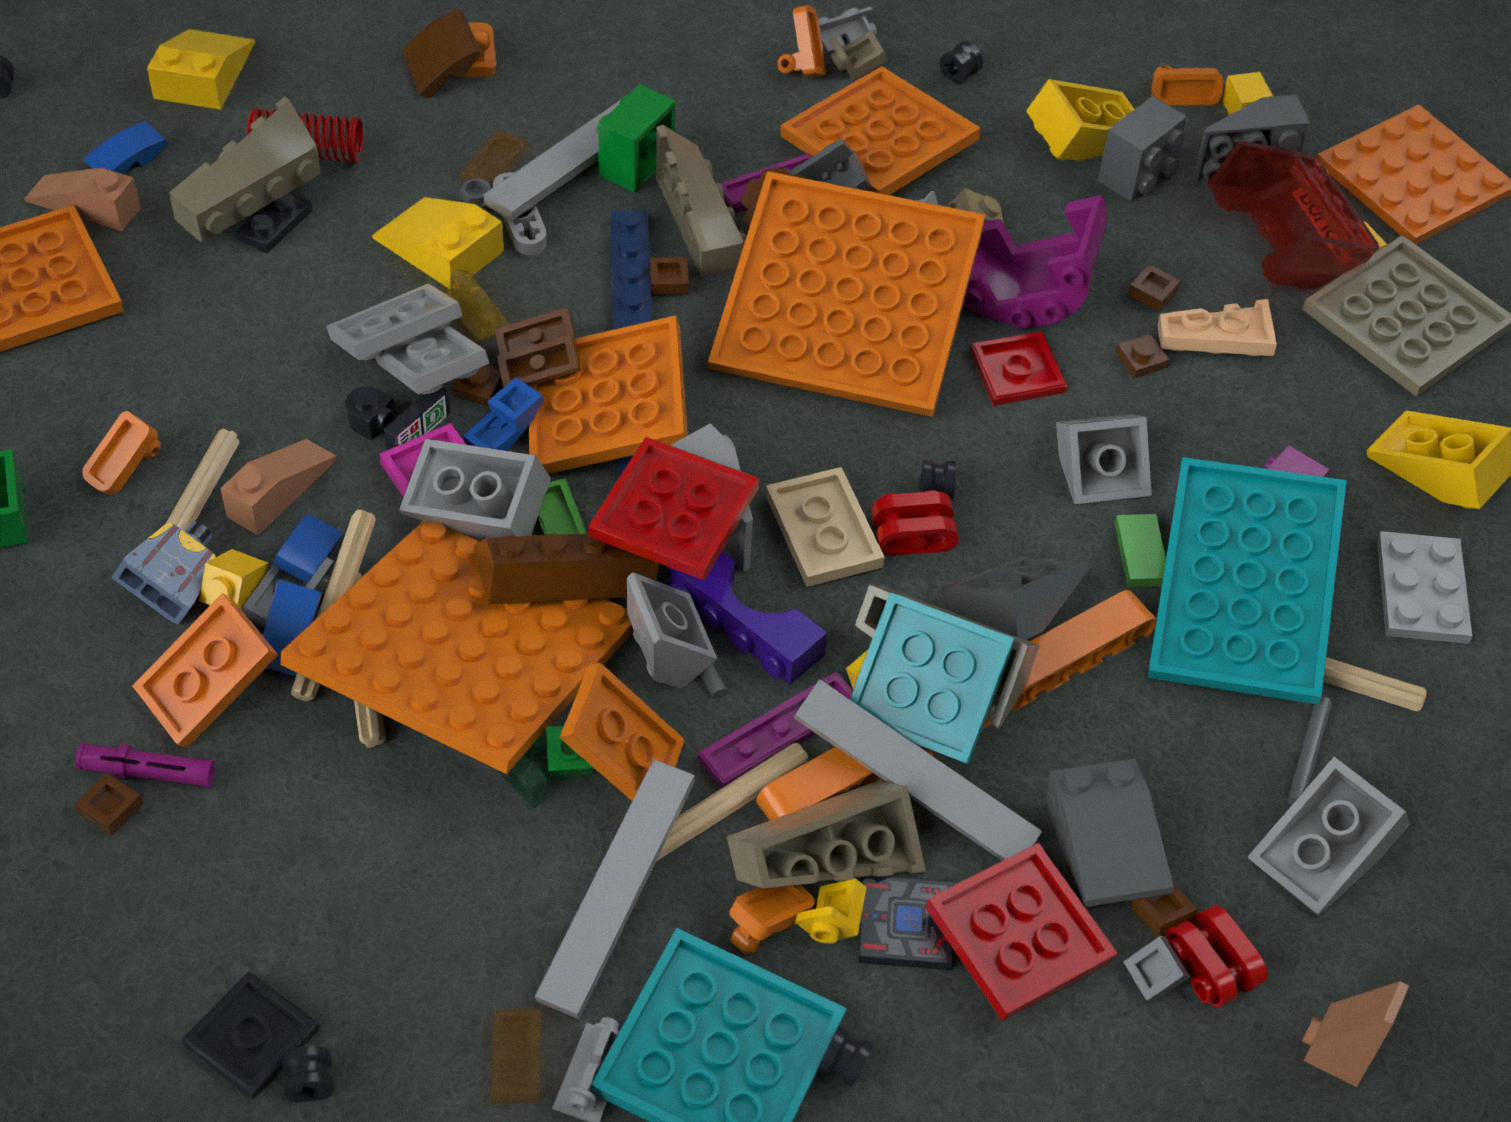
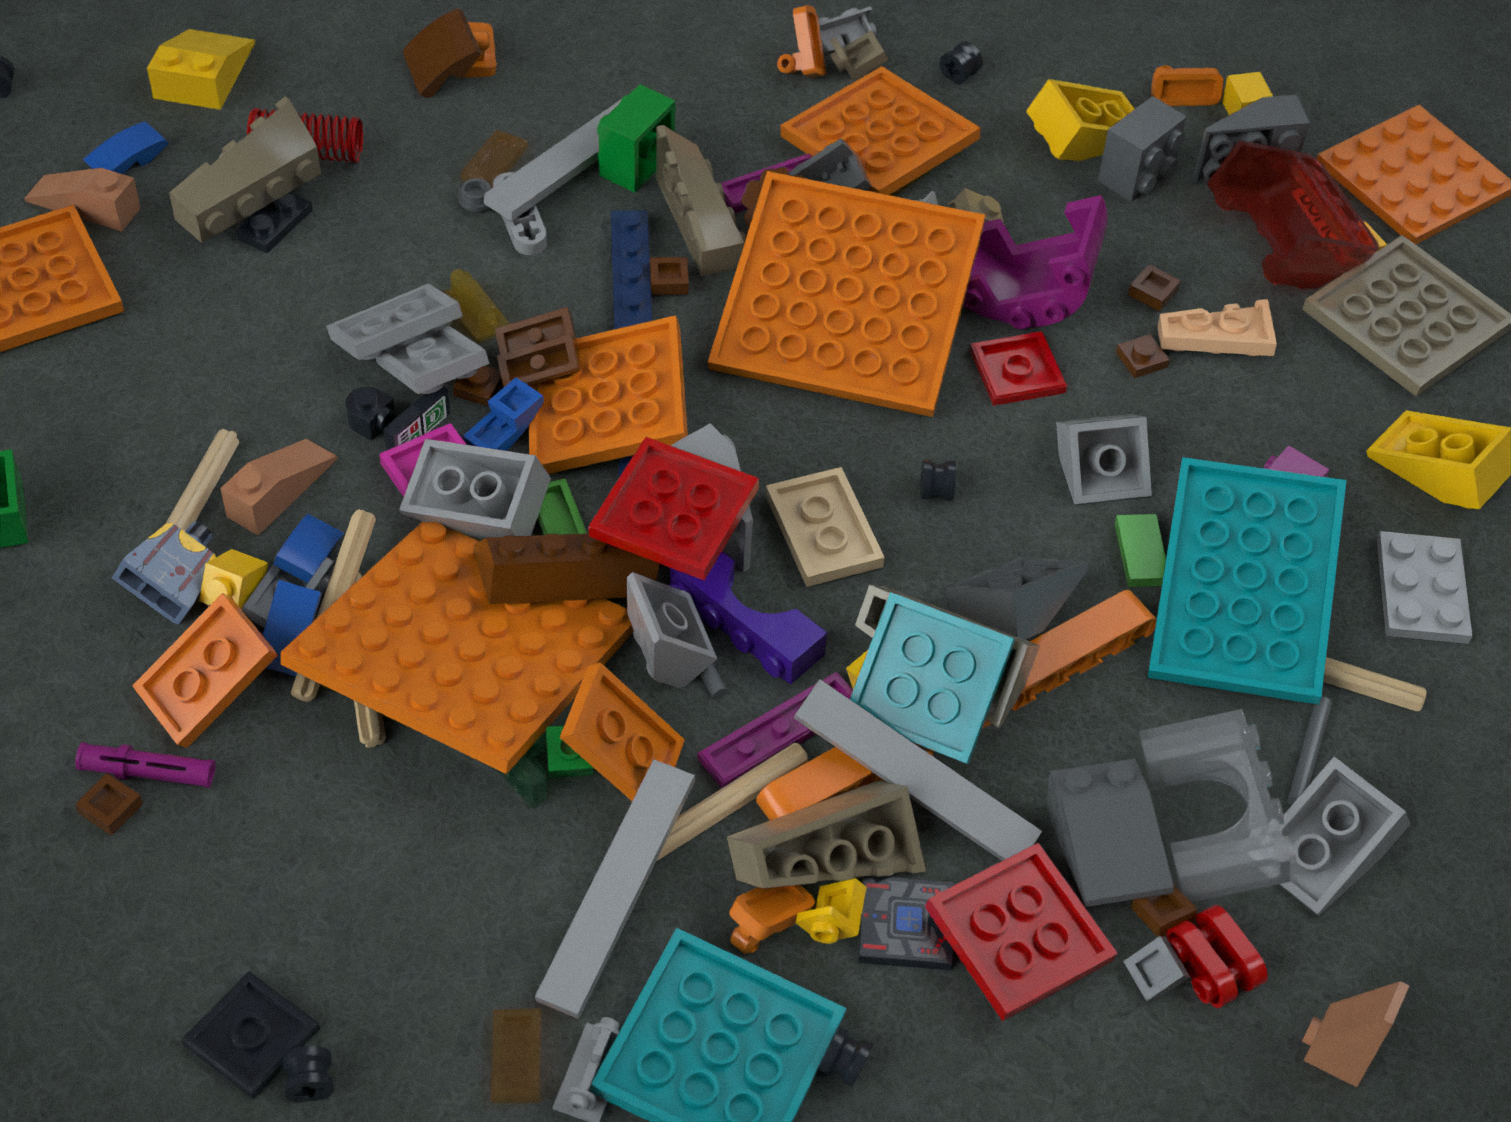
orange piece [82,411,161,495] -> none
yellow slope [372,197,504,291] -> none
red brick [871,490,959,556] -> none
none -> clear arch [1139,709,1297,902]

